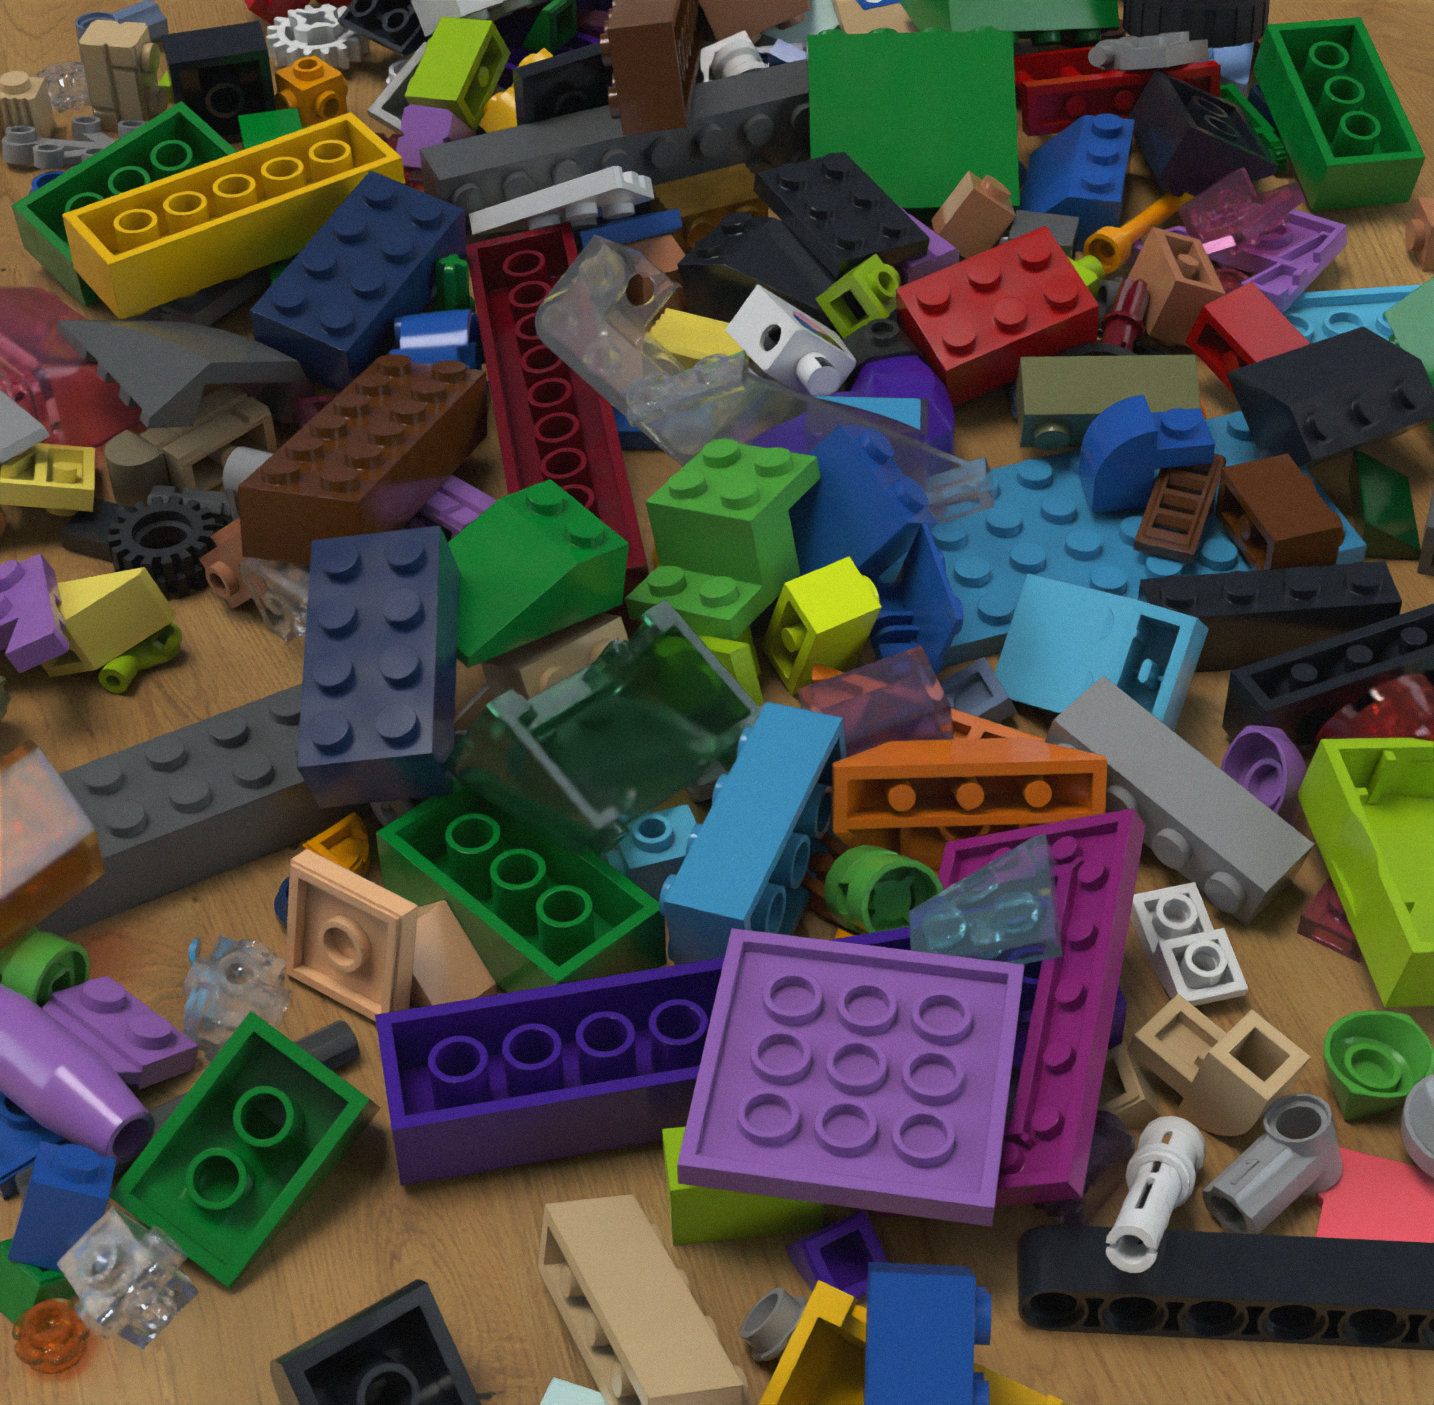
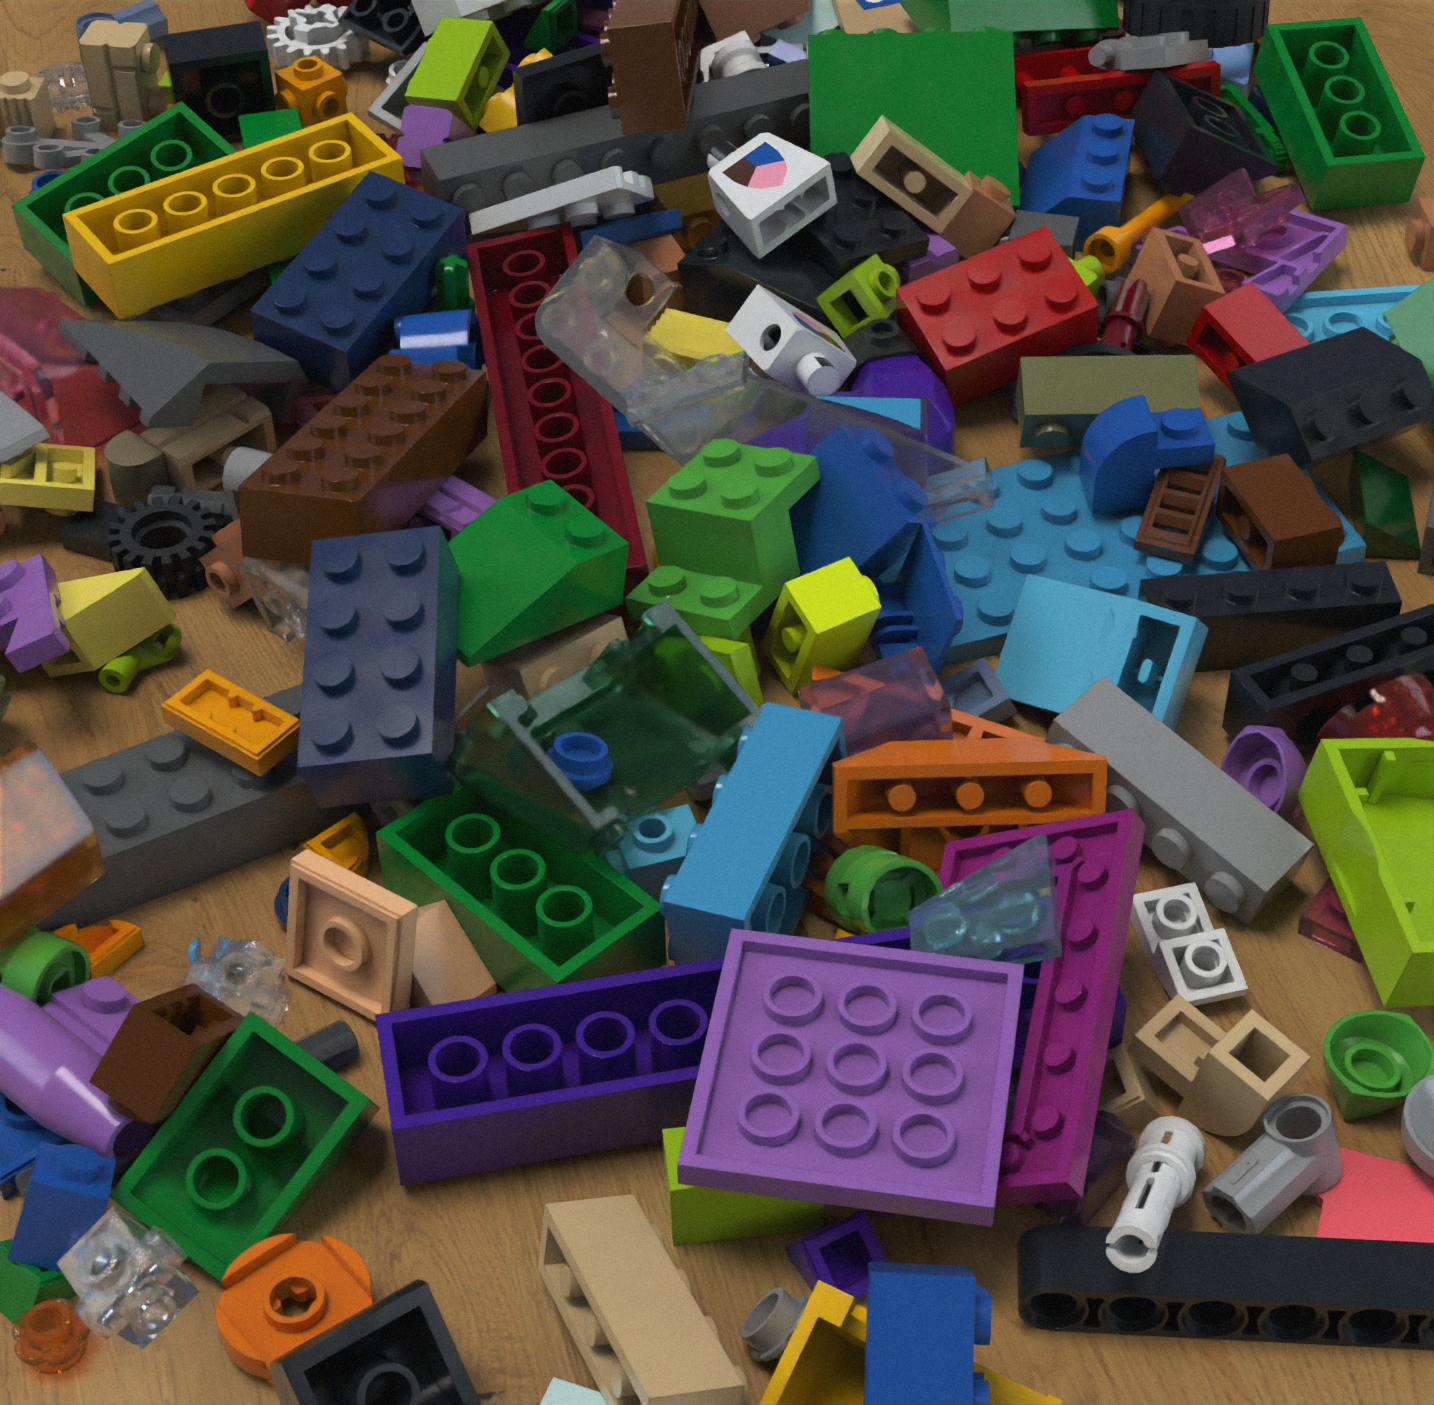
none -> light orange tile [52,920,145,980]
none -> reddish brown brick [89,983,245,1124]
none -> light orange plate [160,669,300,777]
none -> orange plate [215,1233,374,1389]
none -> blue plate [544,732,613,792]
none -> white torso [707,132,838,259]
none -> tan brick [850,115,973,234]

